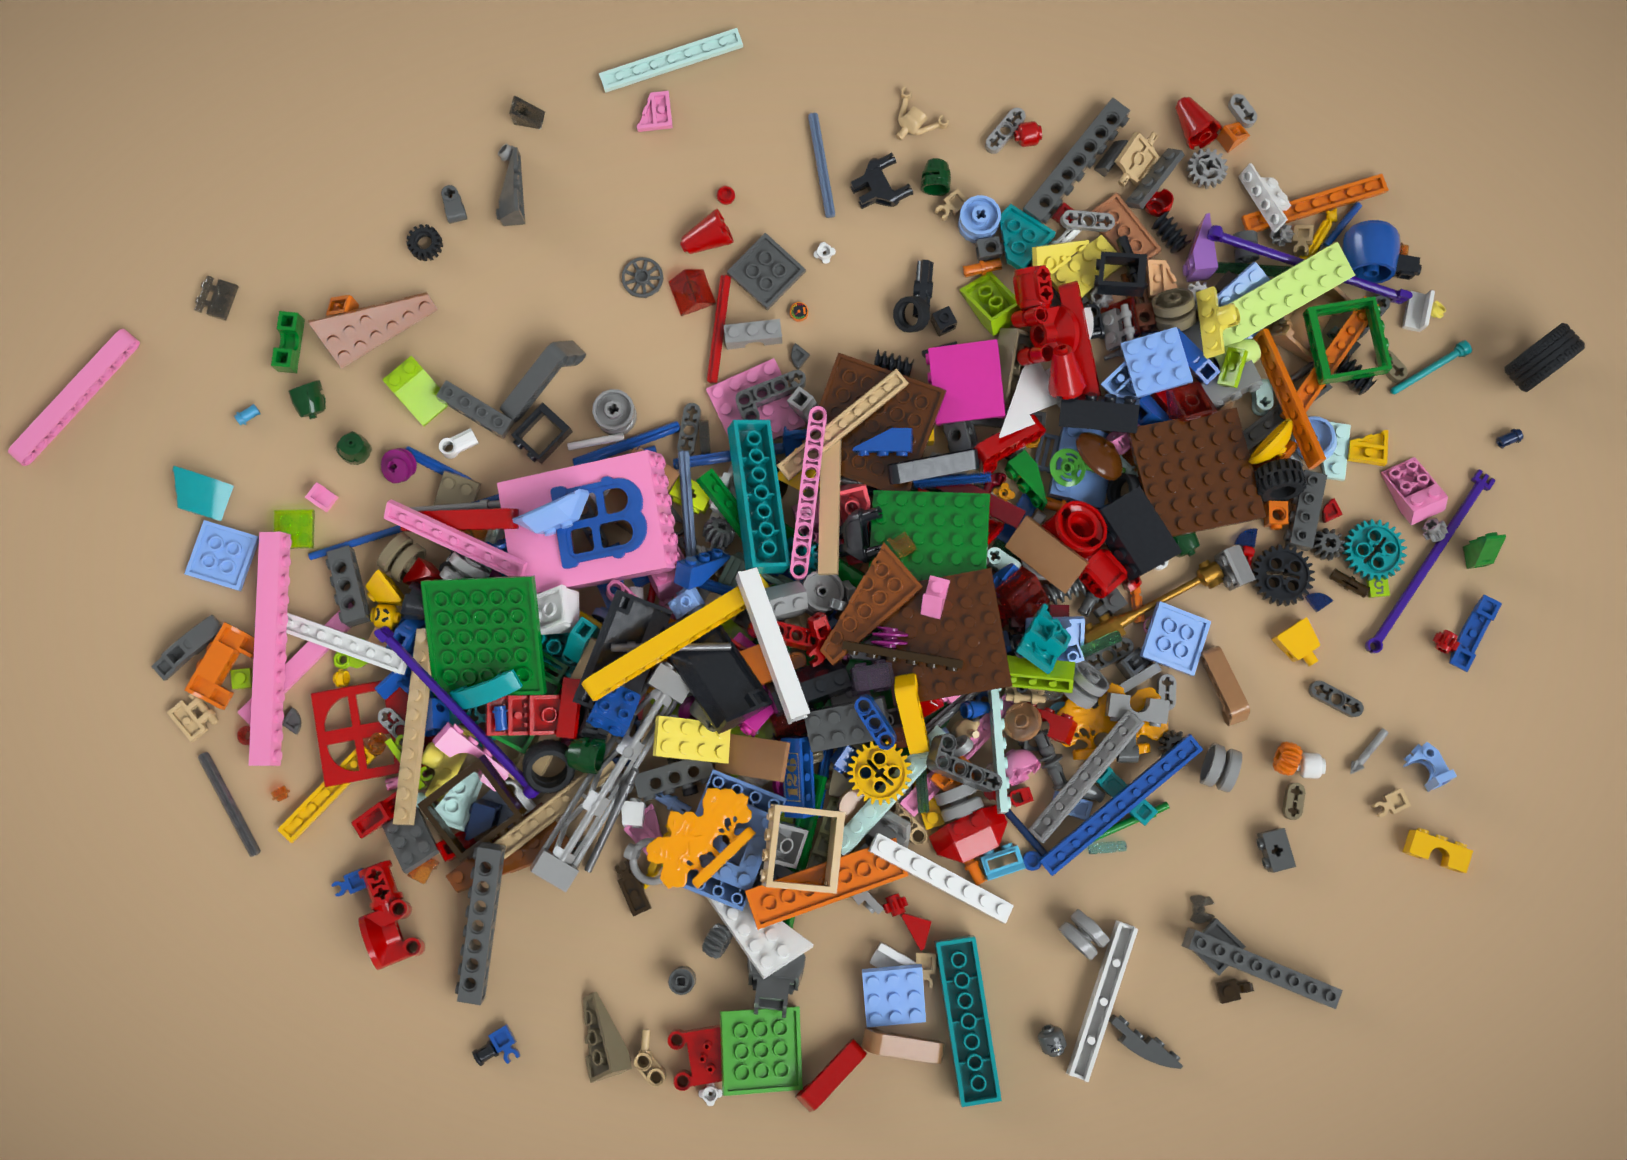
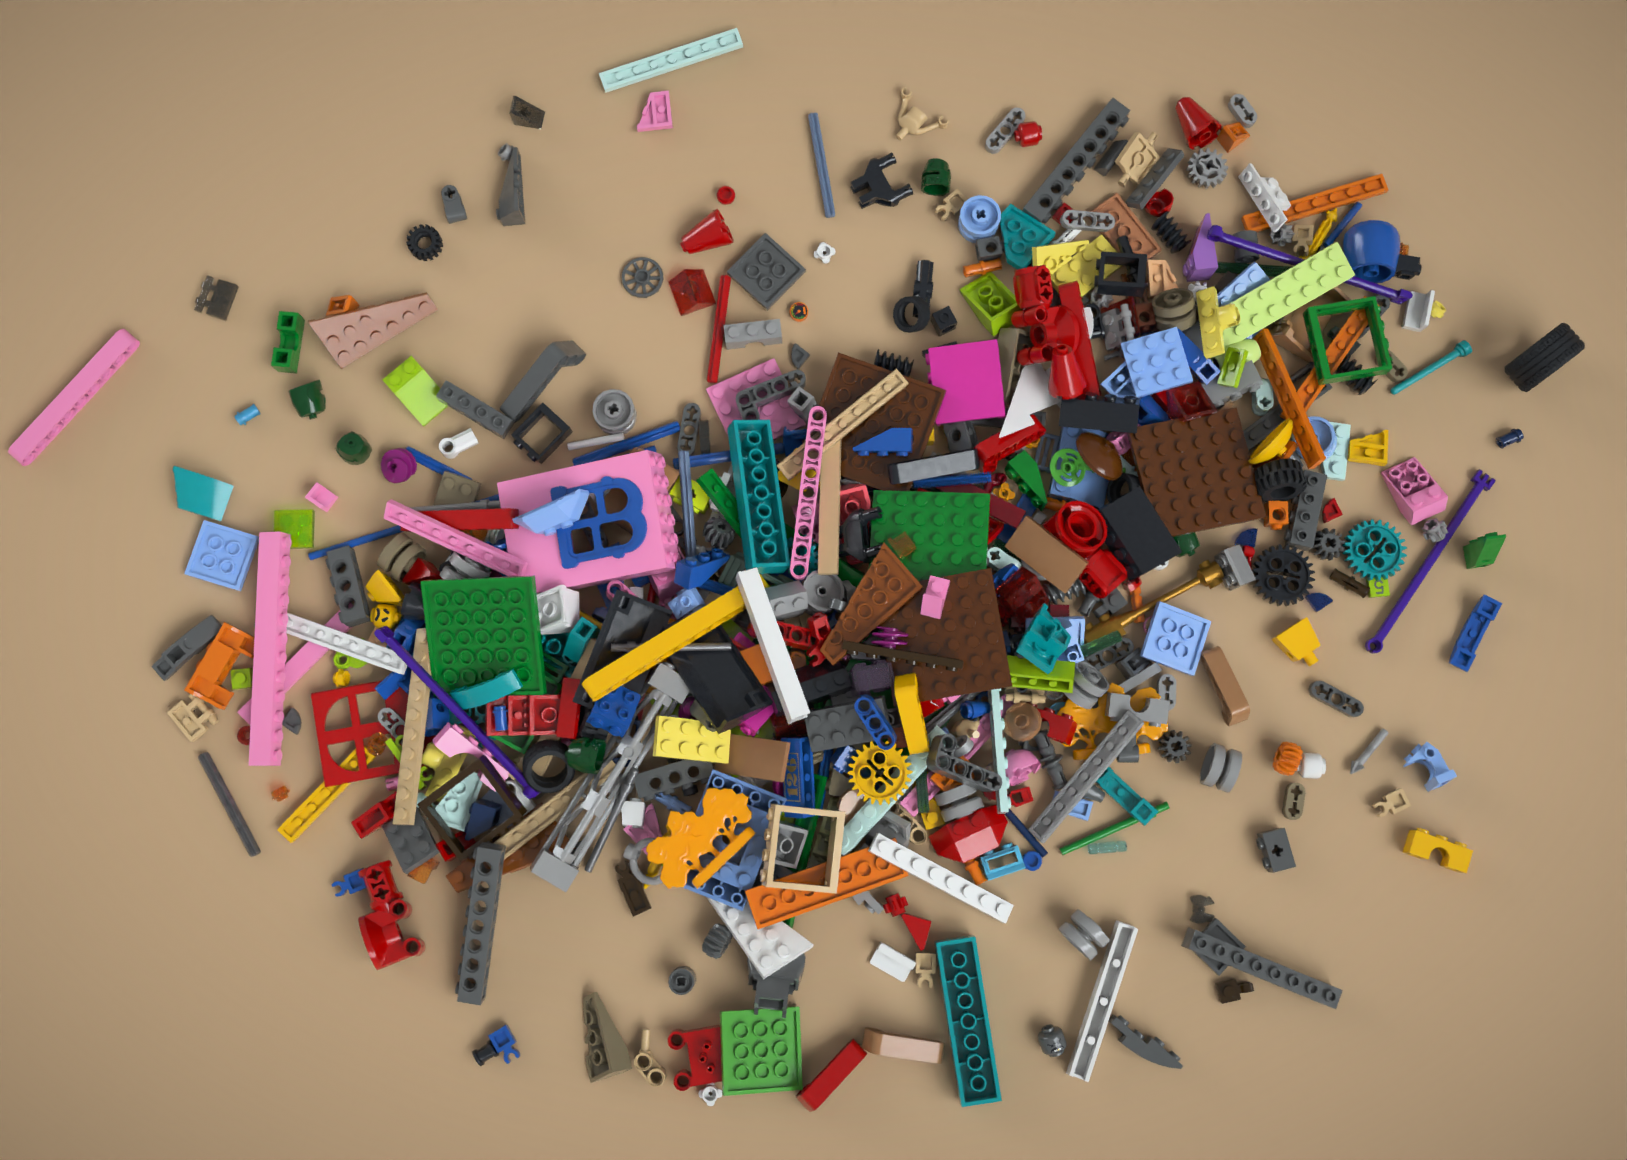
light blue plate [862,964,926,1027] -> none
blue plate [1039,734,1204,876] -> none
red gear [1433,630,1460,654] -> none

